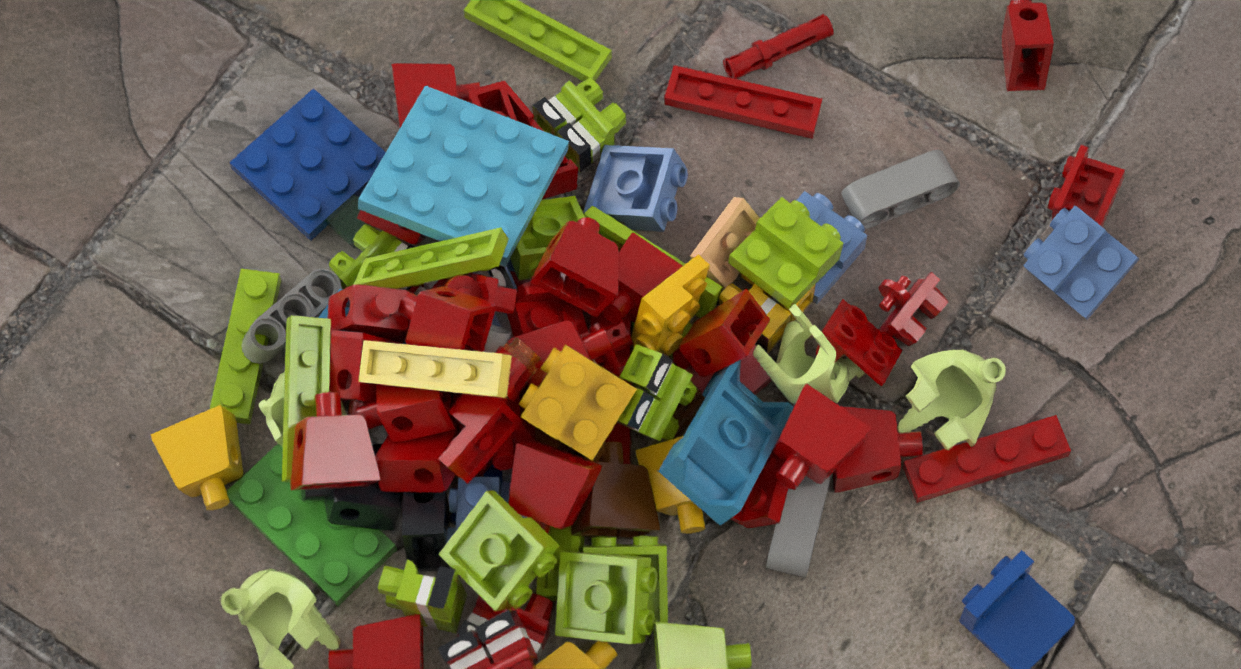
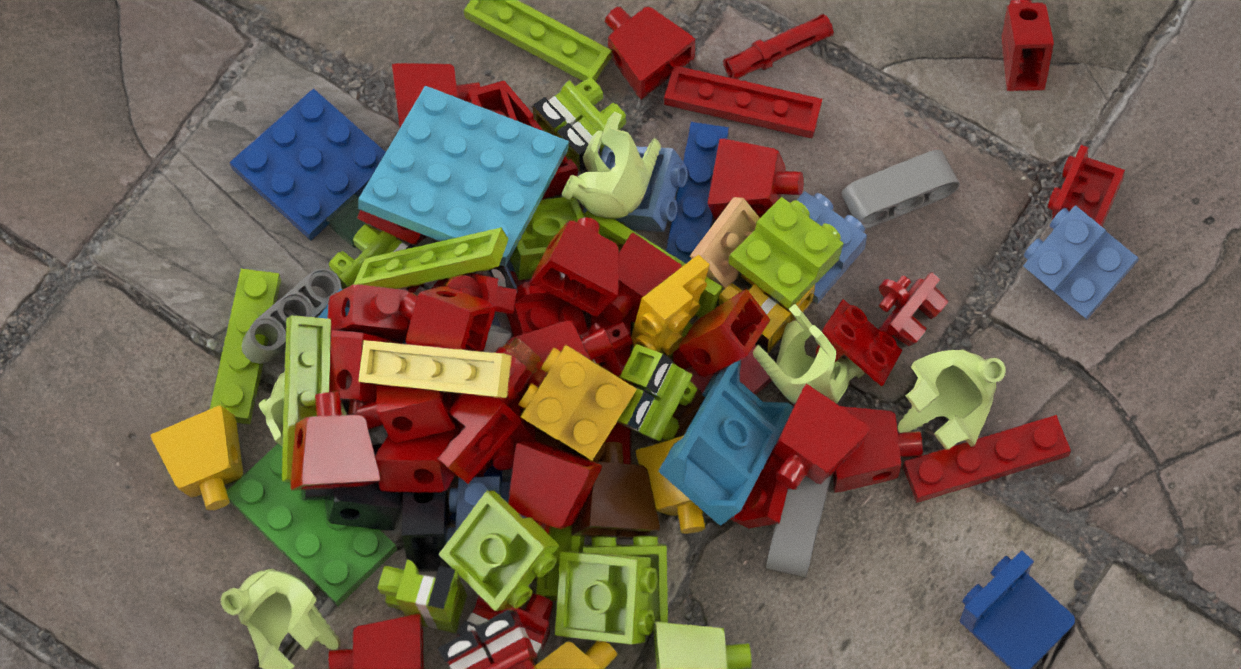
none -> yellowish green piece [562,111,661,218]
none -> red torso [605,6,695,100]
none -> blue plate [666,122,729,263]
none -> red torso [707,139,804,221]

